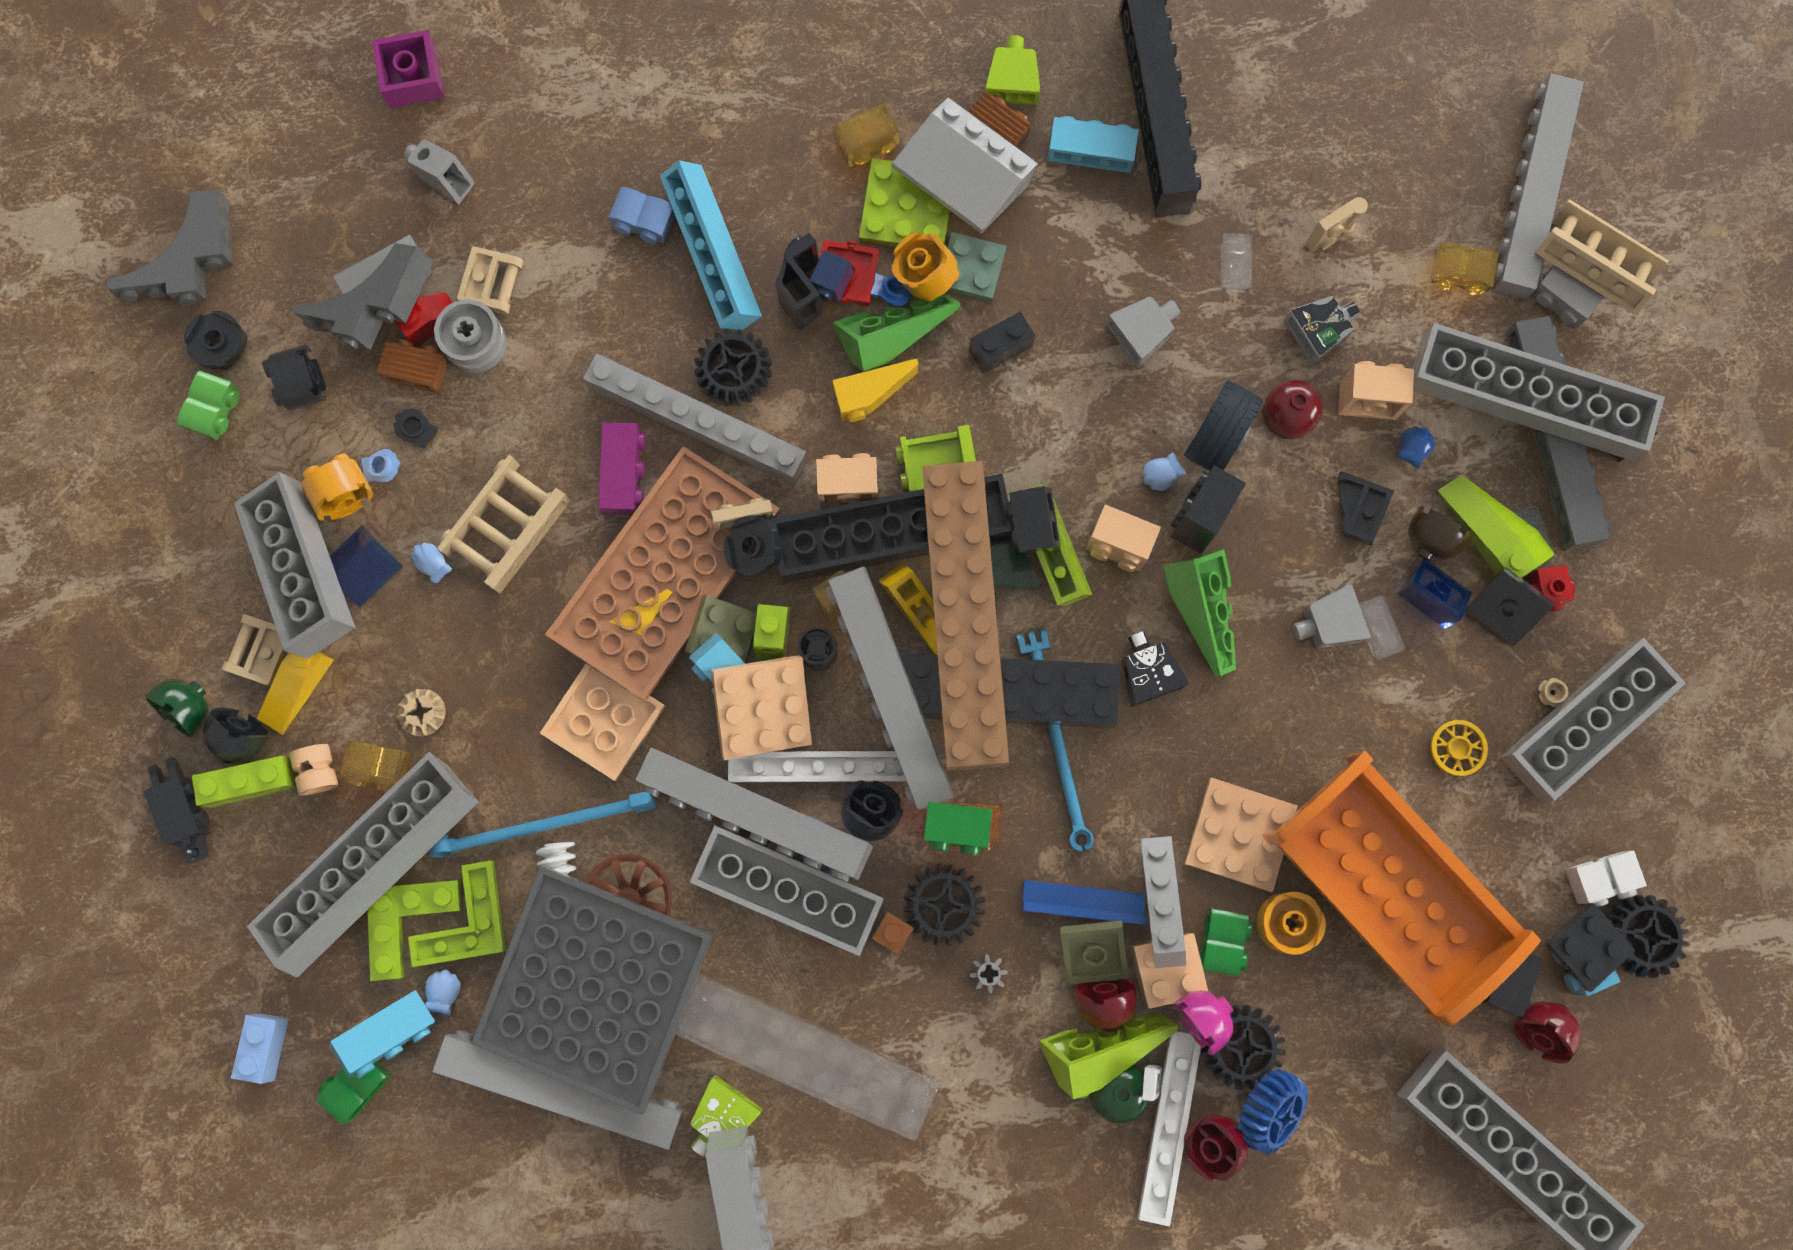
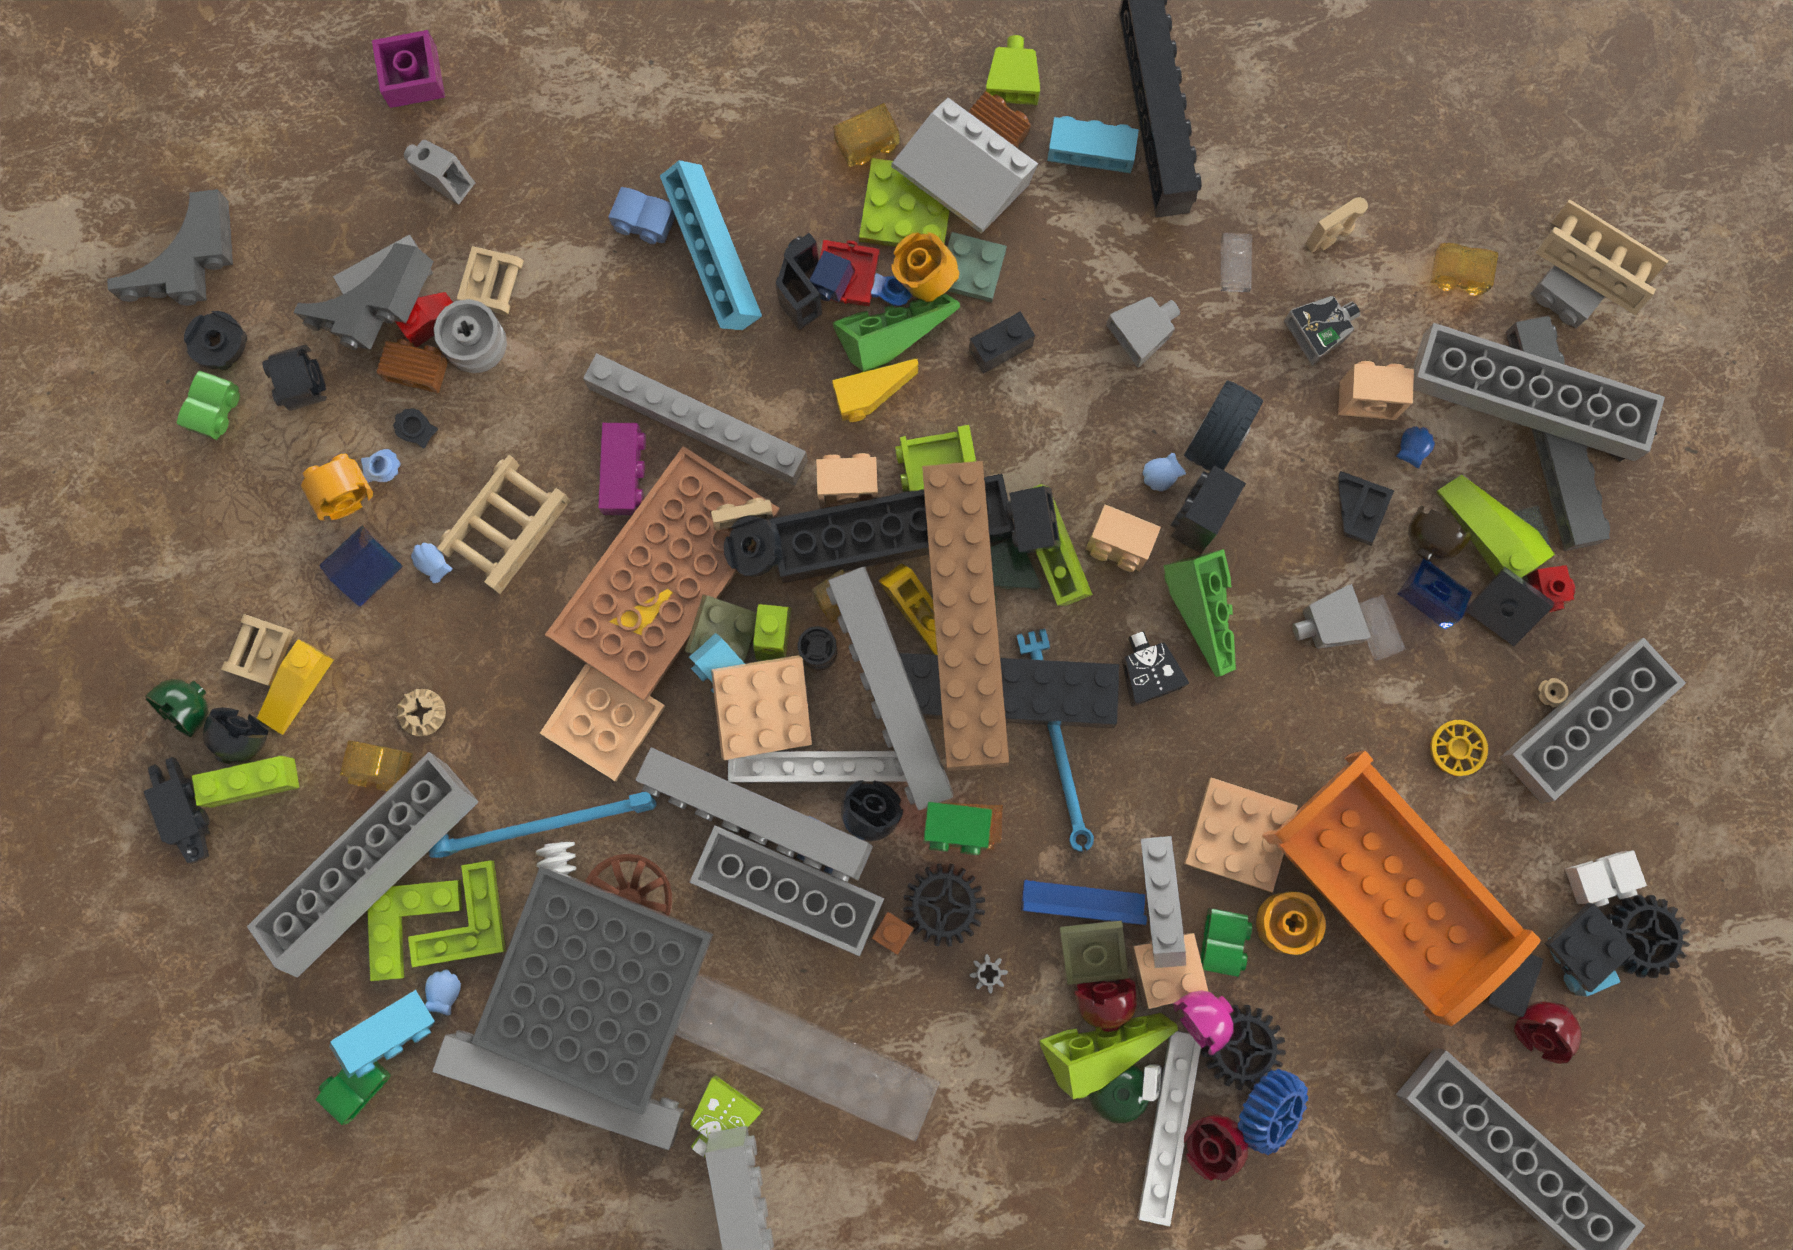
light blue brick [231,1013,289,1084] -> none
light grey brick [234,472,355,659] -> none
light nougat wheel [289,744,338,796] -> none
black gear [694,328,772,407] -> none
dark red cylinder [1262,379,1323,440] -> none
light grey brick [1492,73,1584,300] -> none

